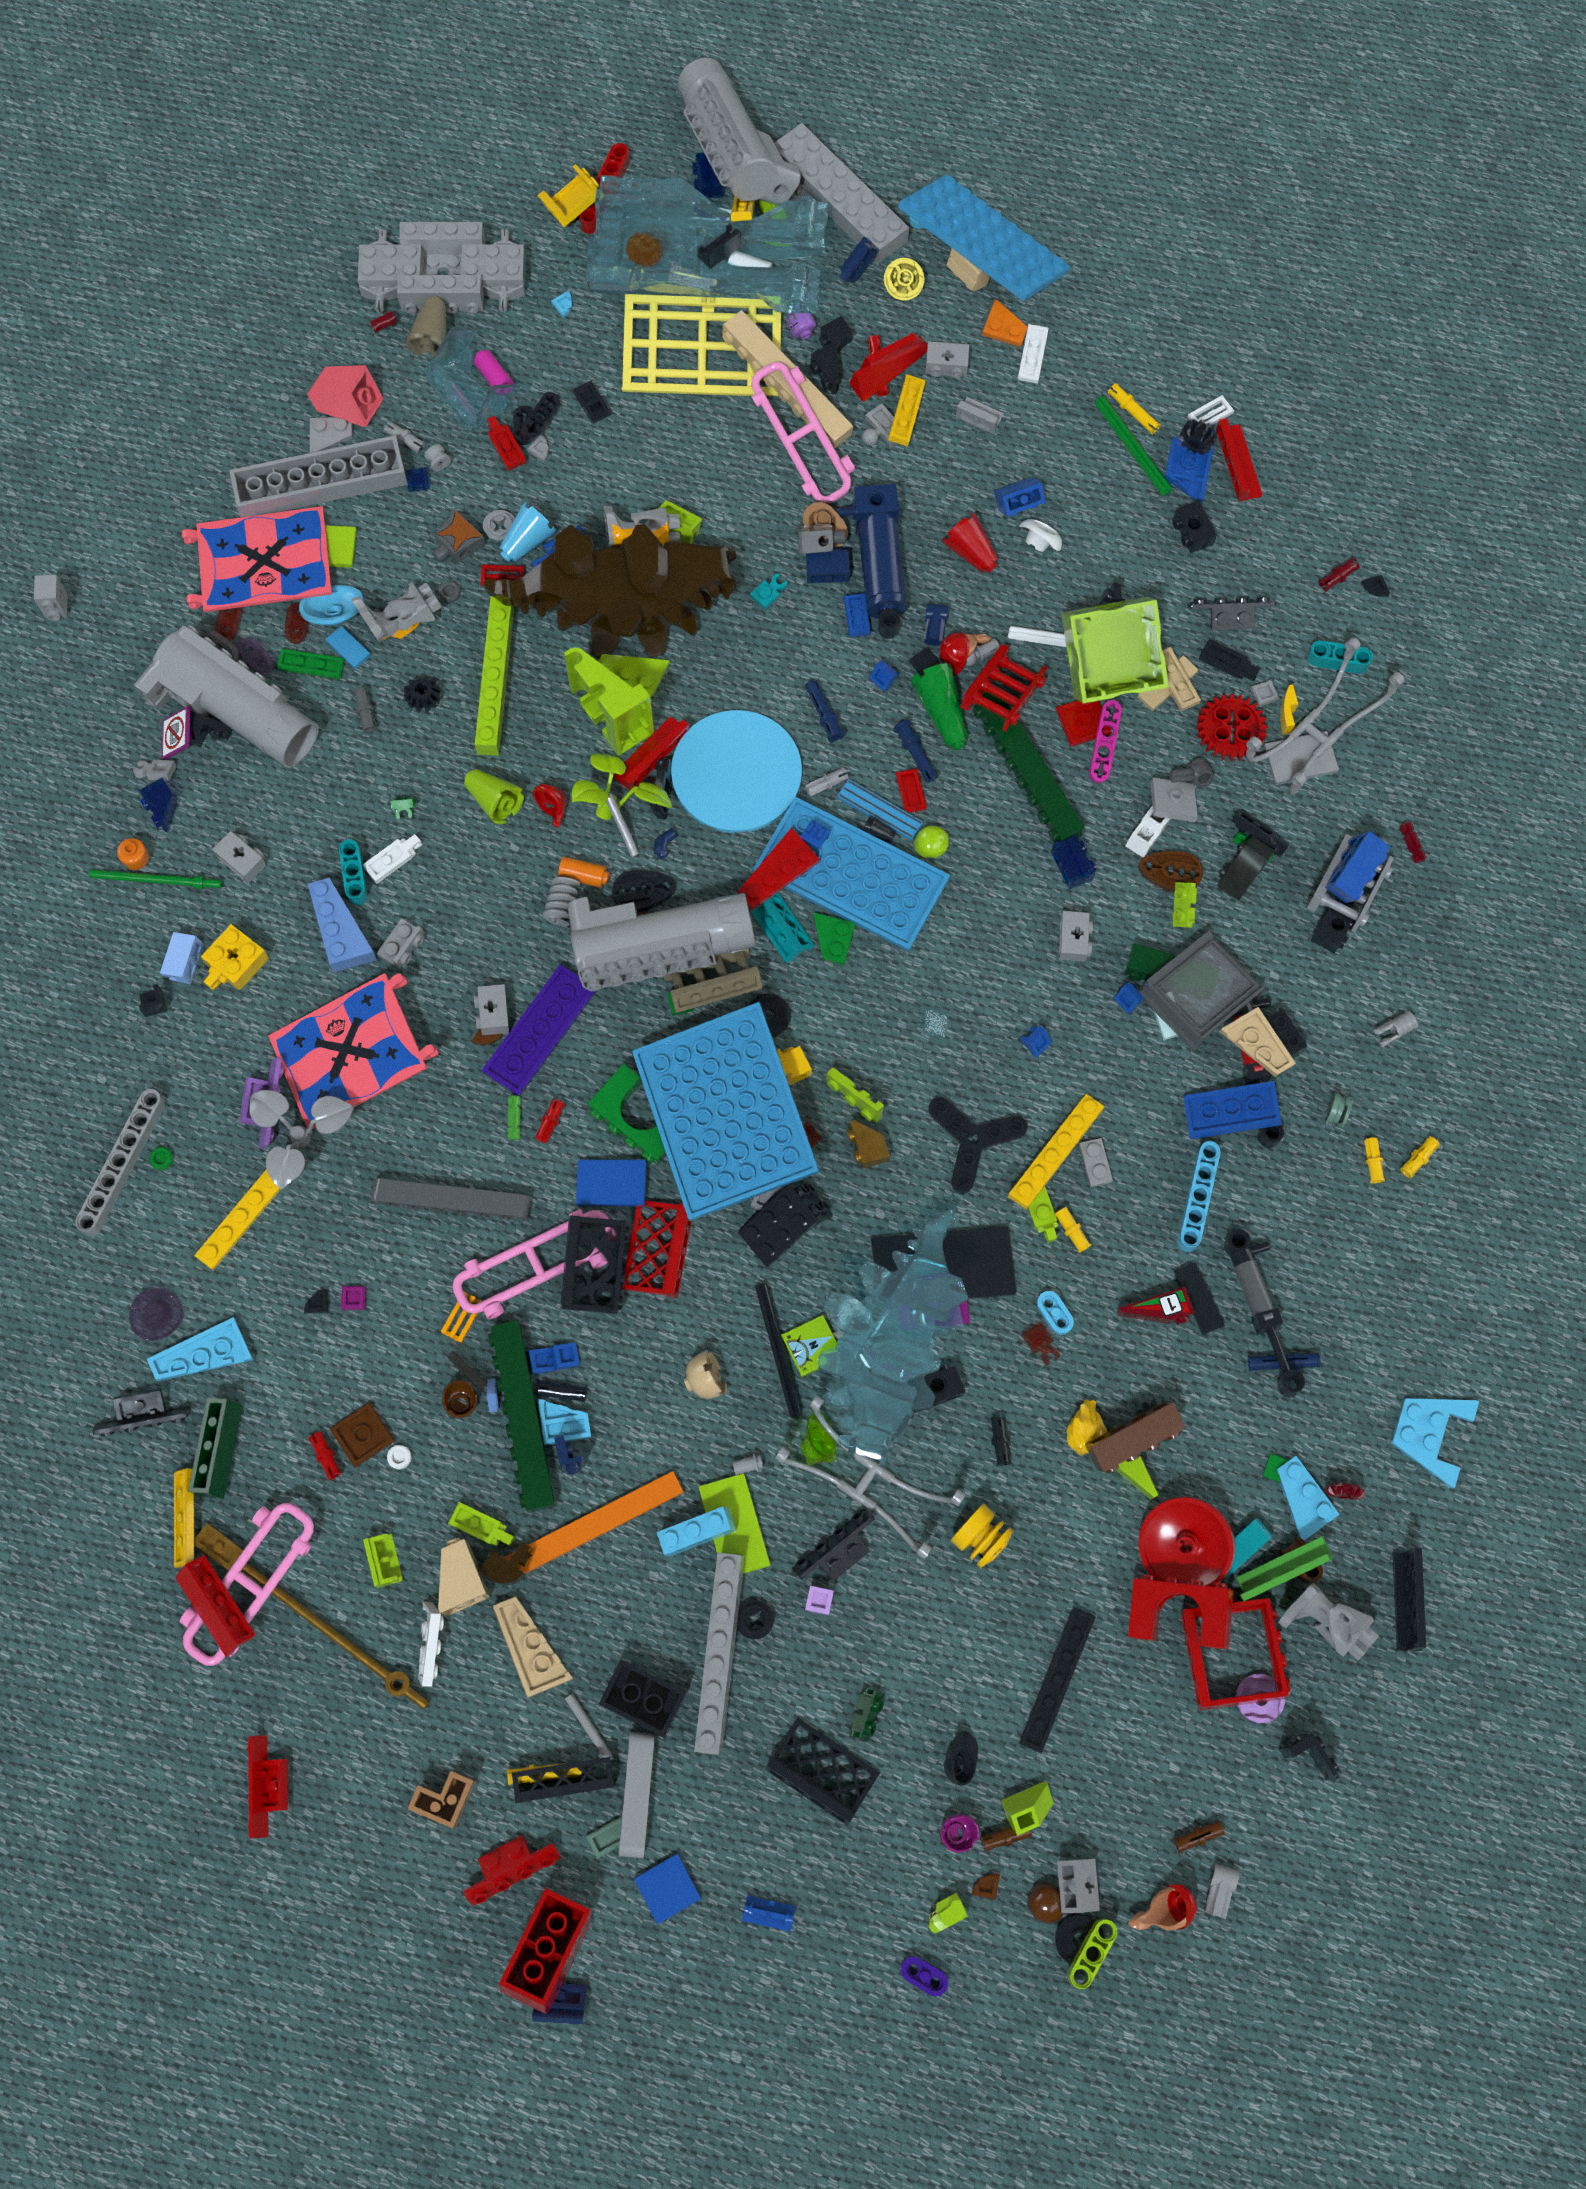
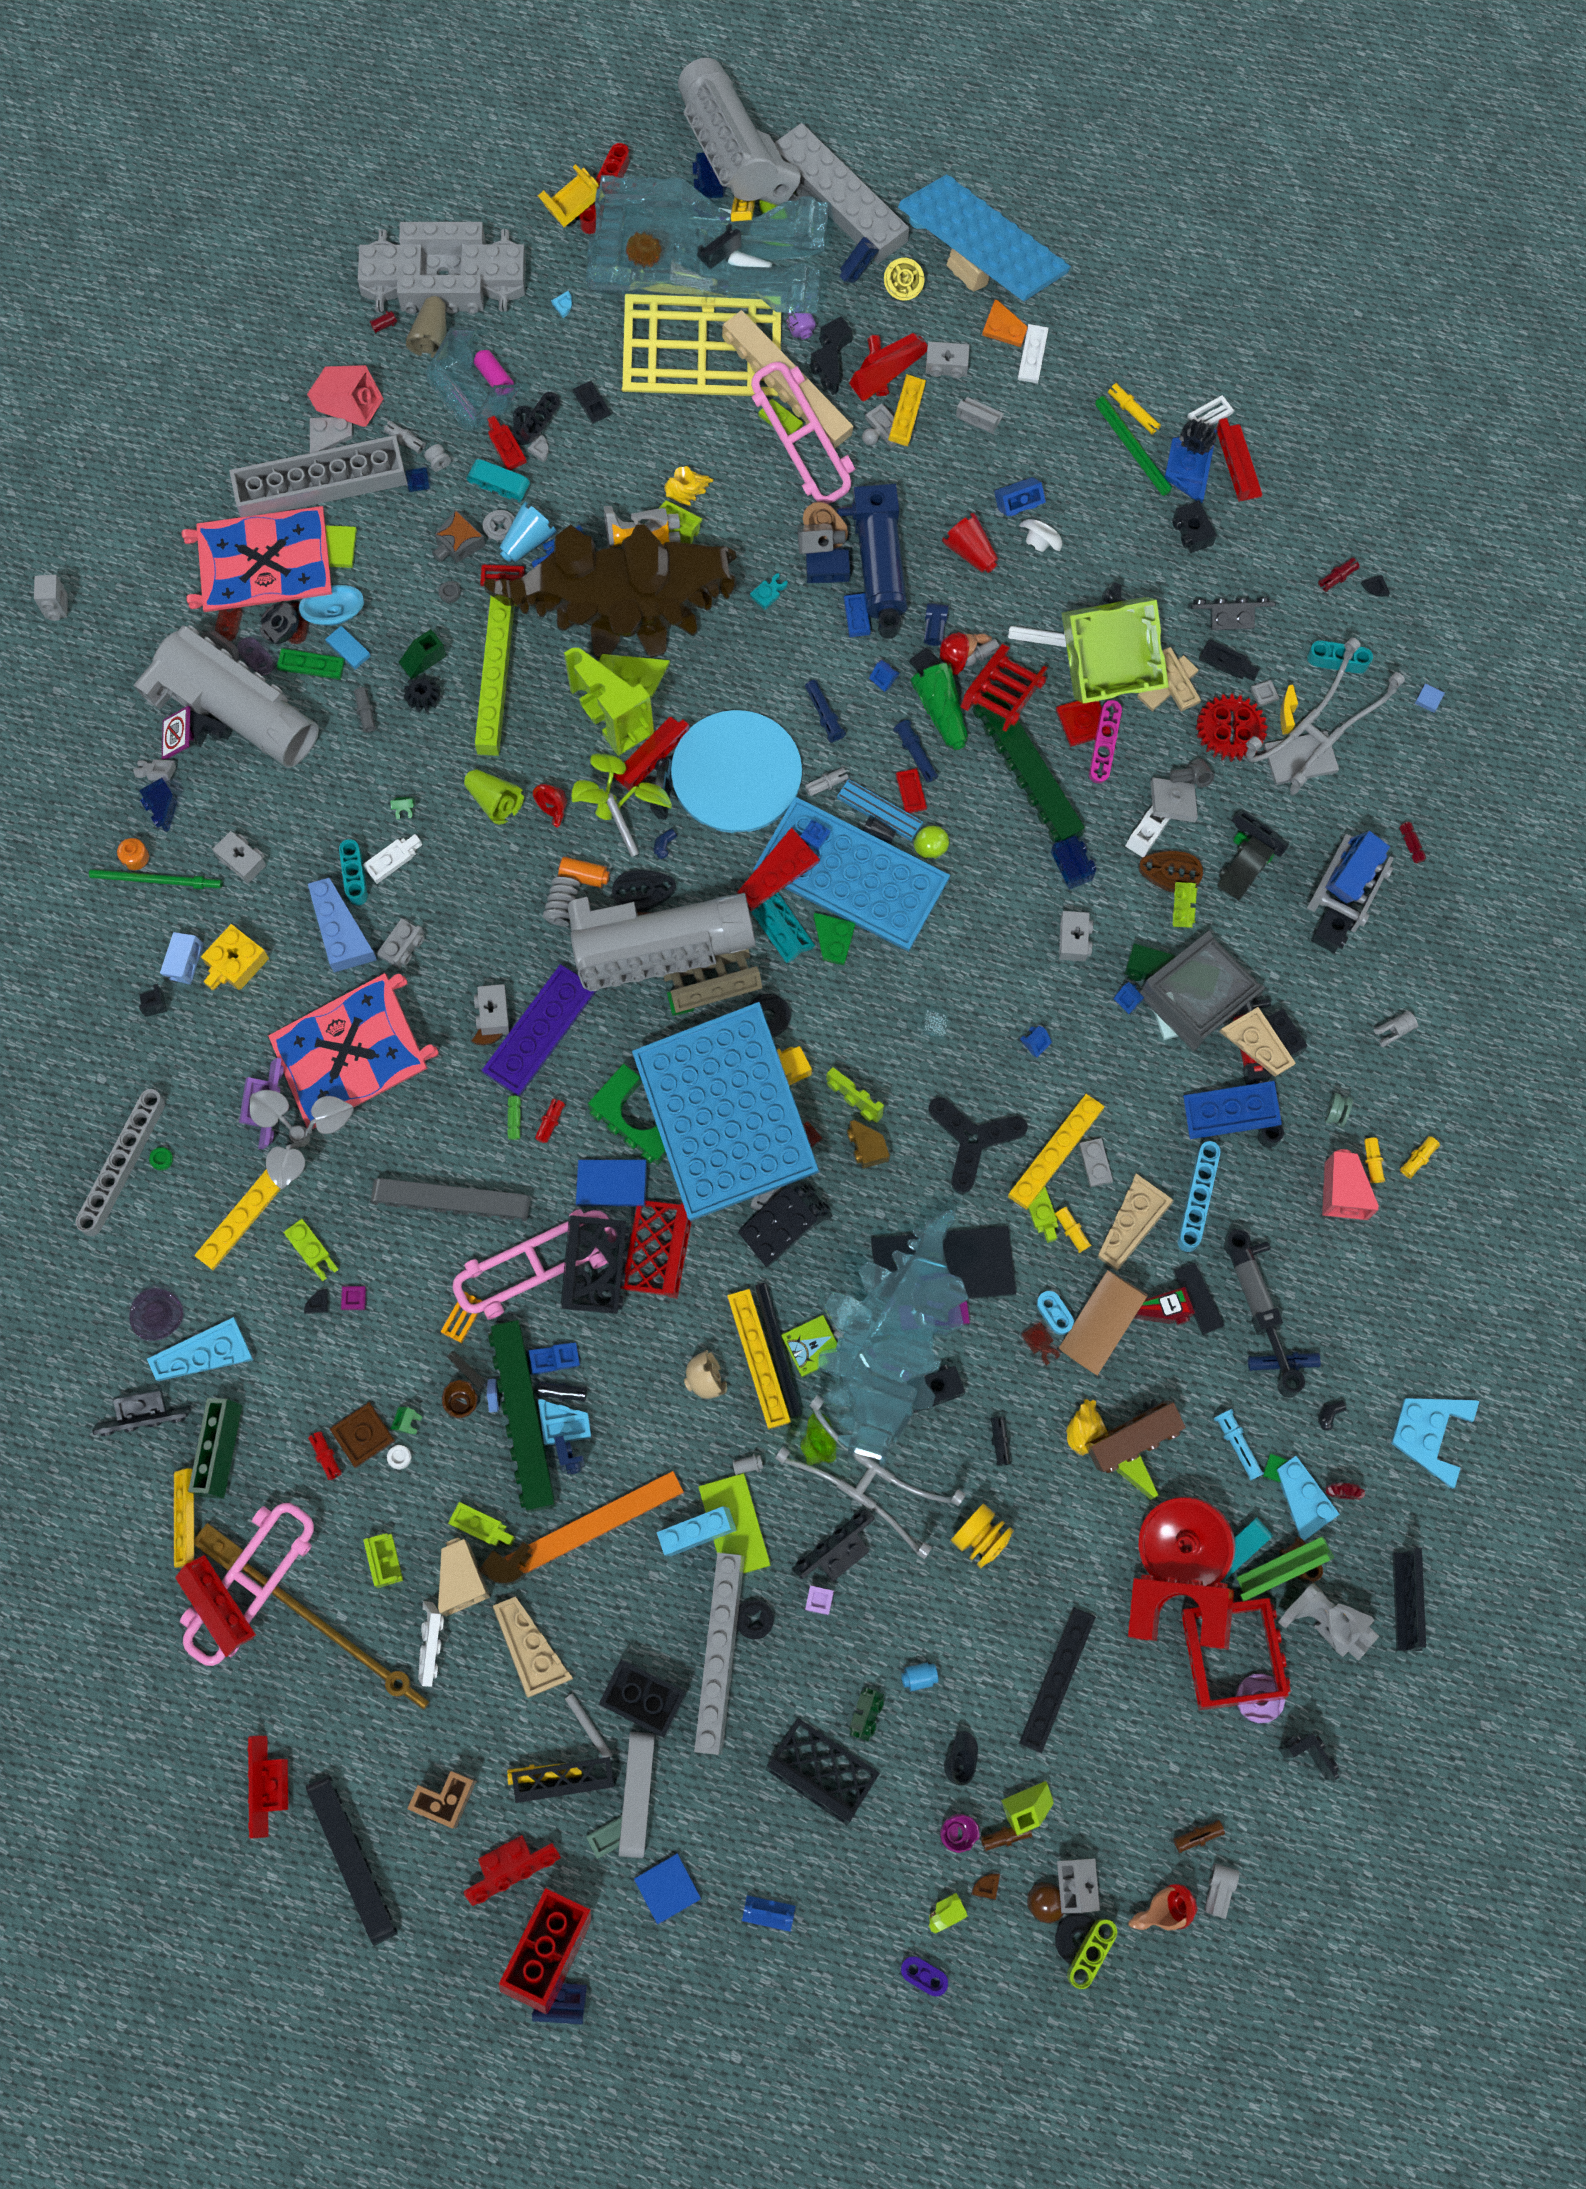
light grey hips [351,582,442,642] -> none
none -> black tile [260,602,299,644]
none -> lime hinge [283,1219,339,1281]
none -> black beam [306,1774,398,1946]
none -> green tile [391,1407,422,1434]
none -> dark green slope [399,629,446,680]
none -> teal beam [466,459,530,503]
none -> yellow hair [664,466,713,506]
none -> yellow plate [727,1289,791,1430]
none -> lime plate [758,399,803,436]
none -> dark azure brick [901,1662,938,1692]
none -> medium nougat slope [1058,1270,1148,1376]
none -> tan wing [1098,1174,1173,1271]
none -> medium azure pin [1214,1409,1264,1481]
none -> black arm [1318,1400,1347,1431]
none -> coral slope [1322,1149,1379,1220]
none -> medium blue tile [1415,684,1445,713]

